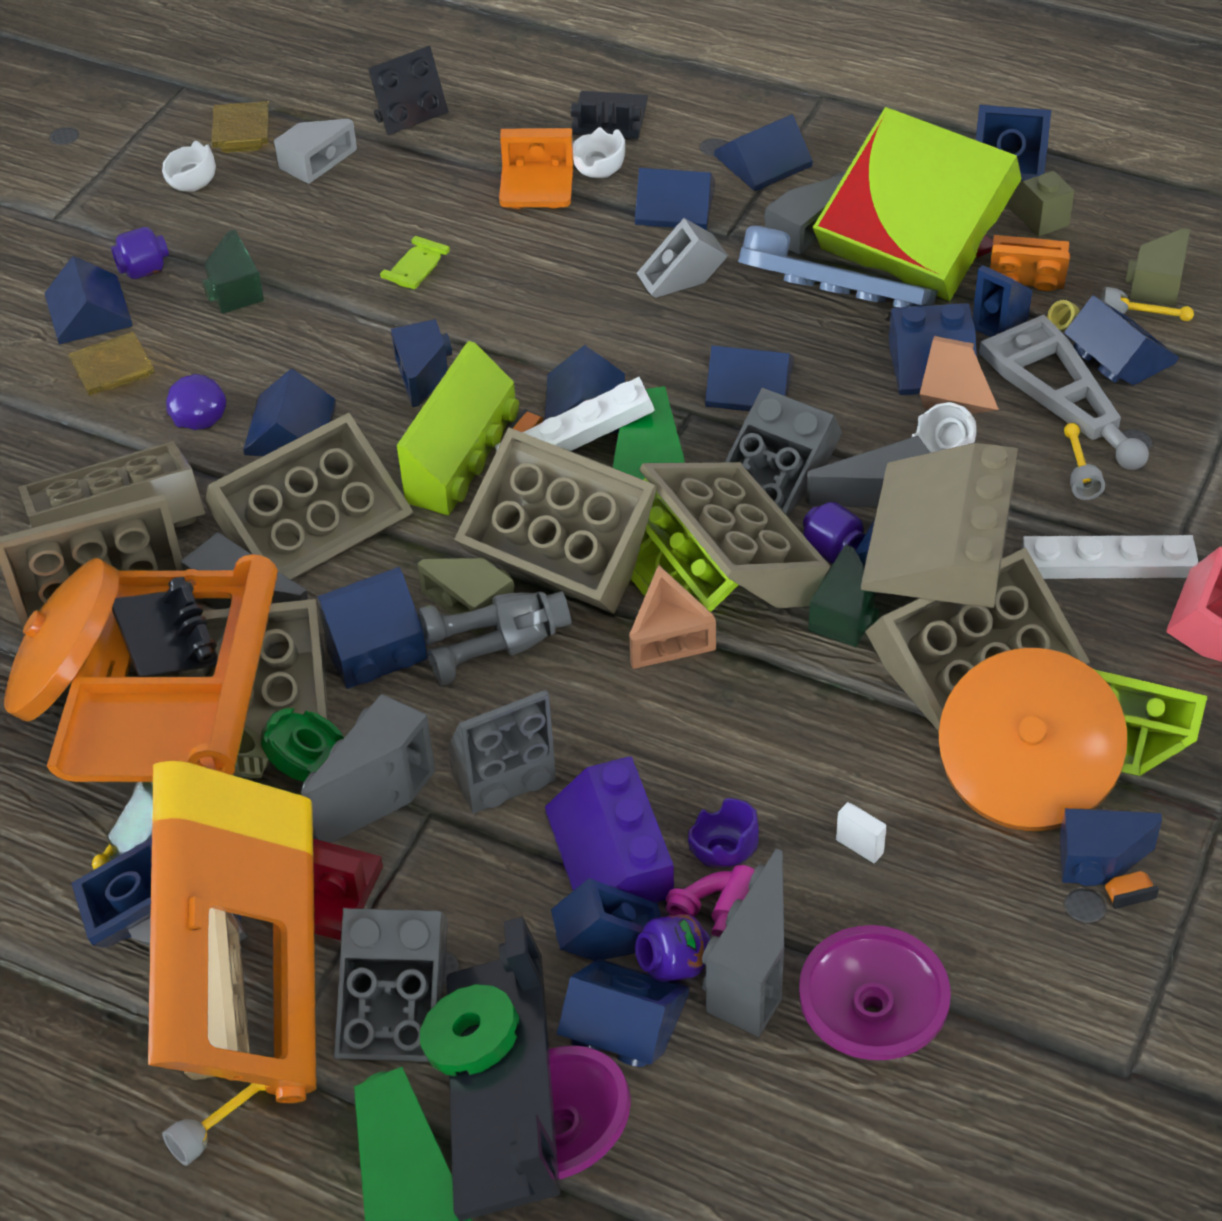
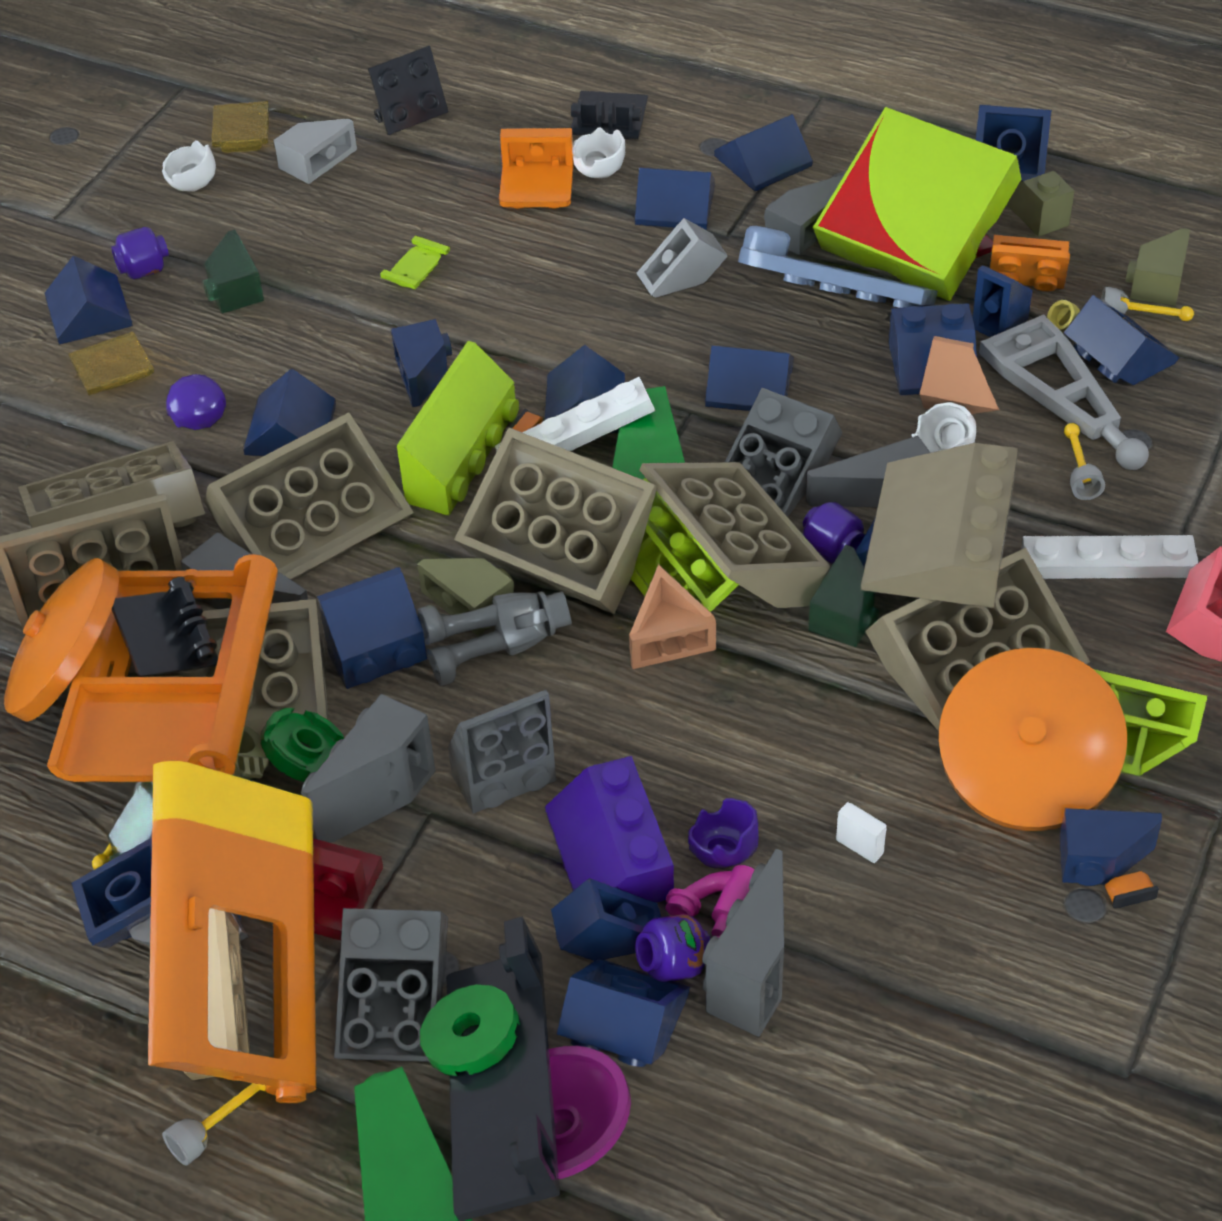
magenta dish [799,925,951,1060] -> none

